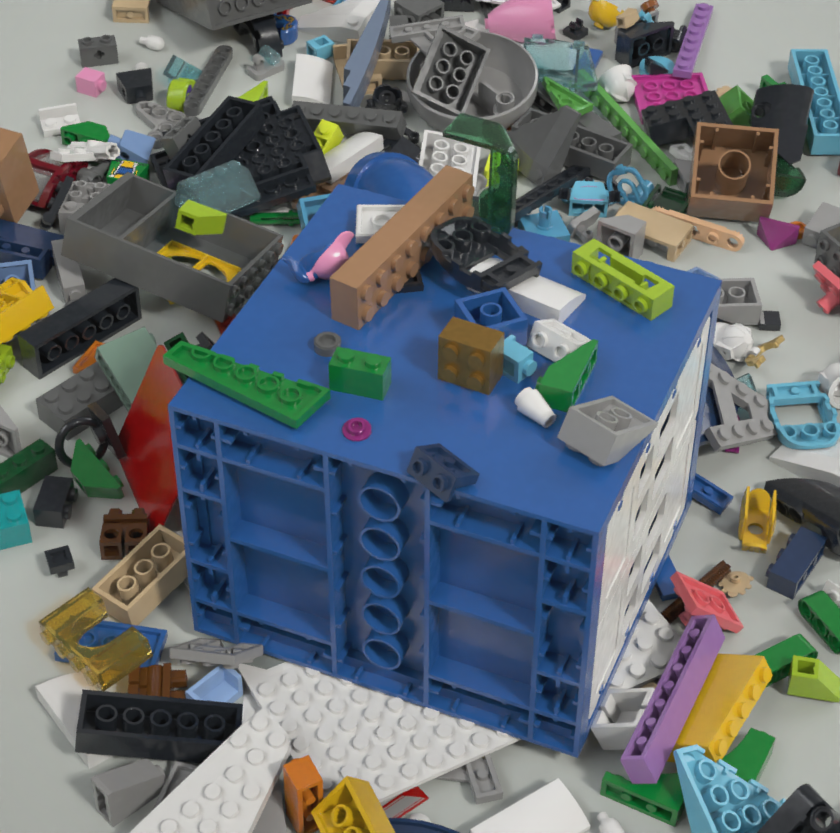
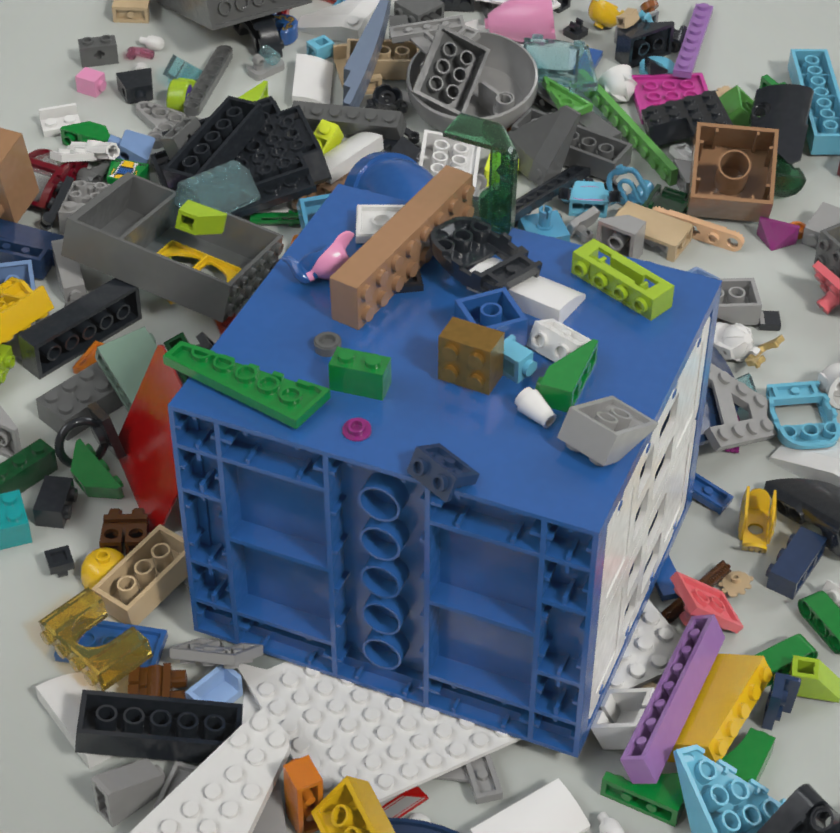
none -> yellow cylinder [81,547,125,595]
none -> clear pink arm [126,47,155,60]
none -> dark blue bracket [761,672,801,731]

